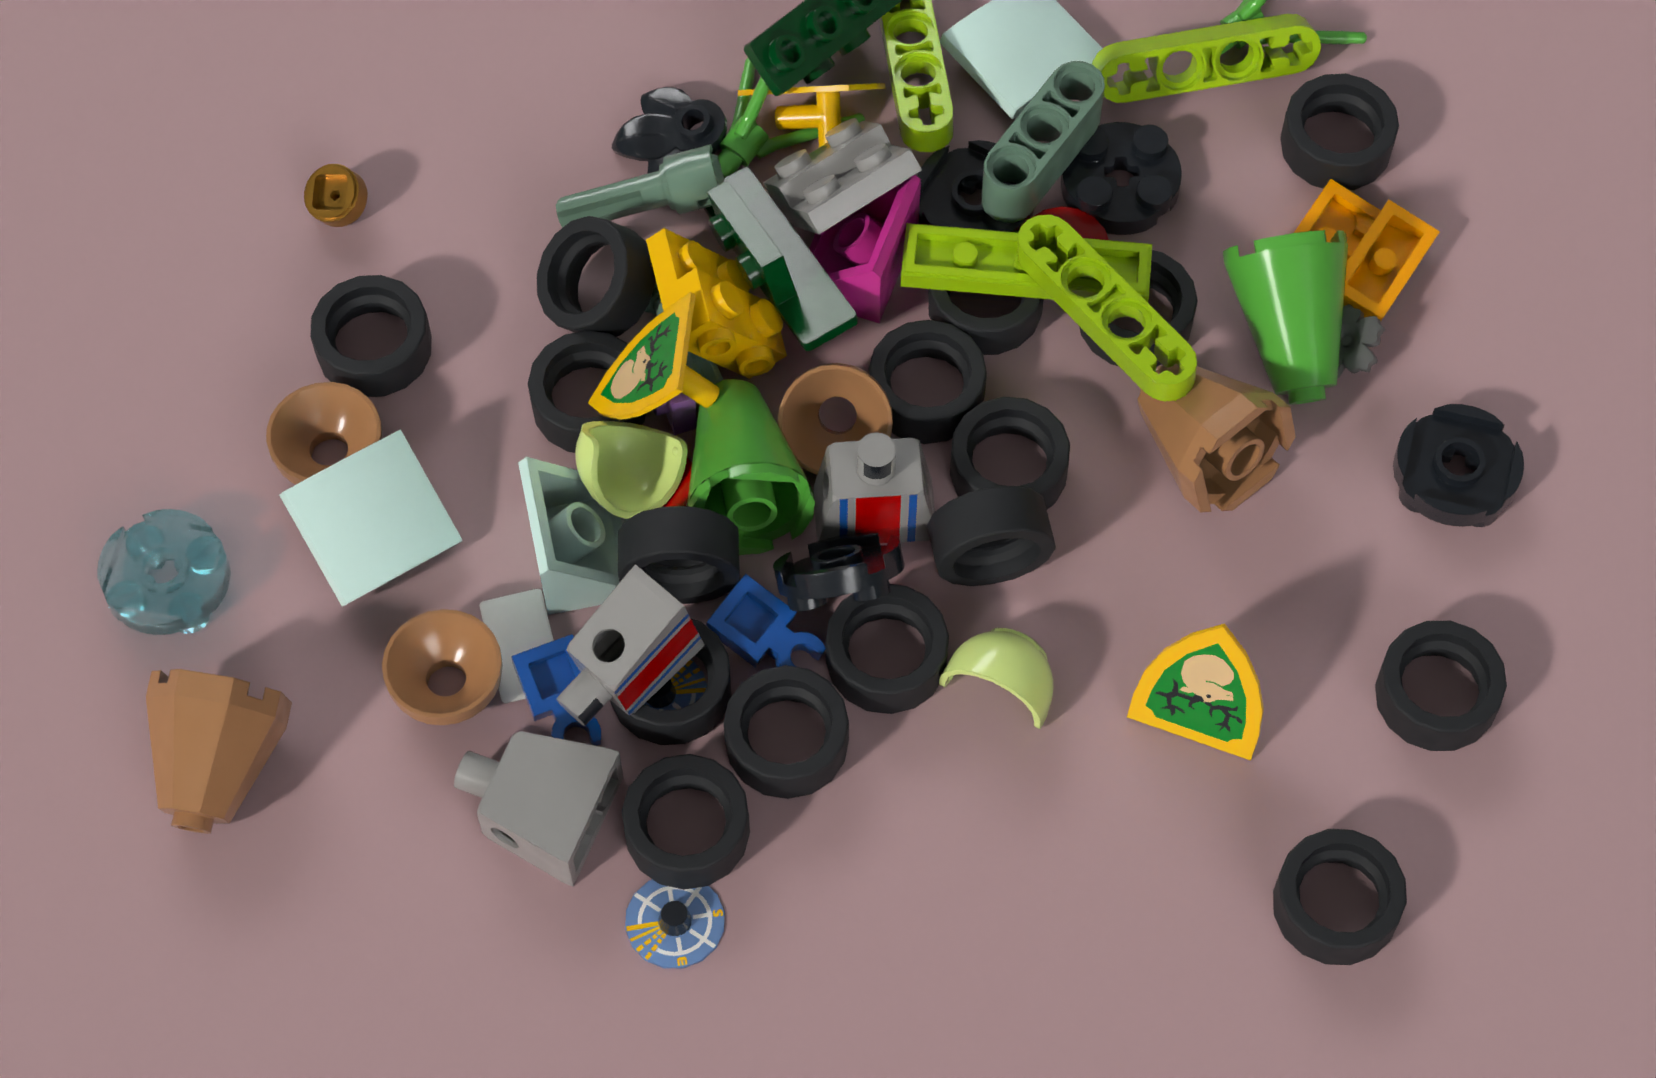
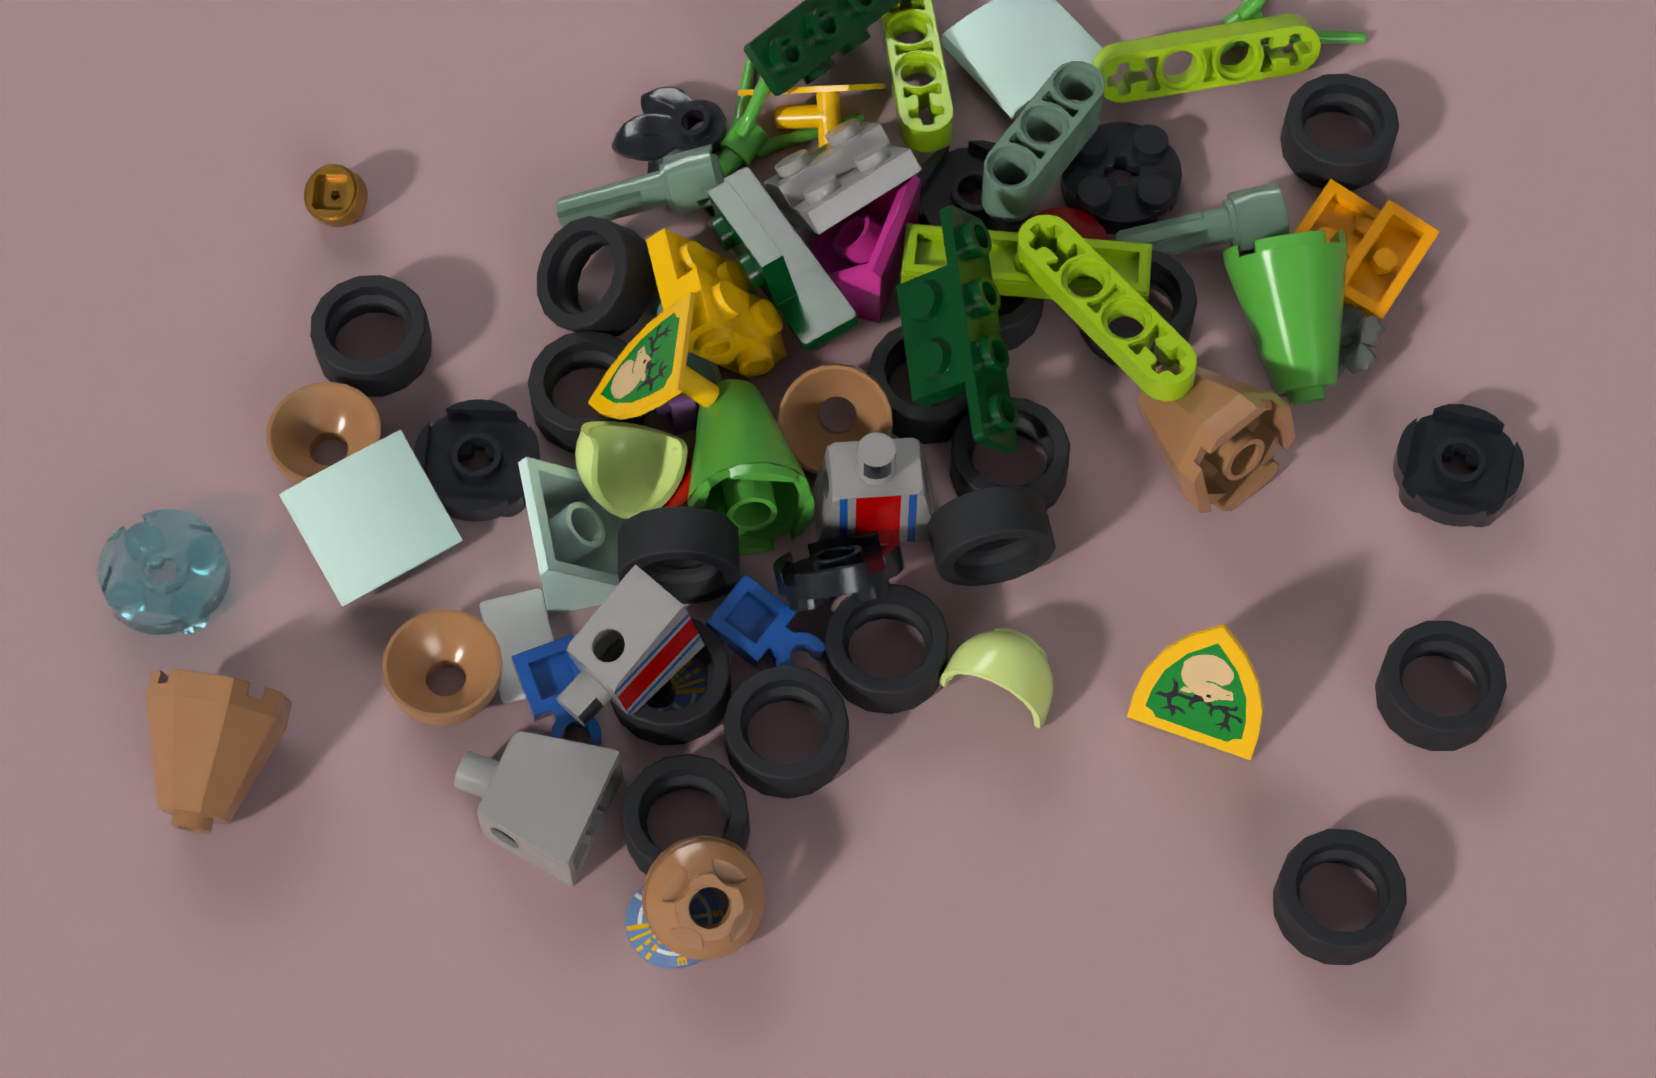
none -> black plate [413,399,541,522]
none -> medium nougat piece [642,835,766,960]
none -> dark green bracket [896,205,1018,453]
none -> sand green piece [1116,182,1289,256]

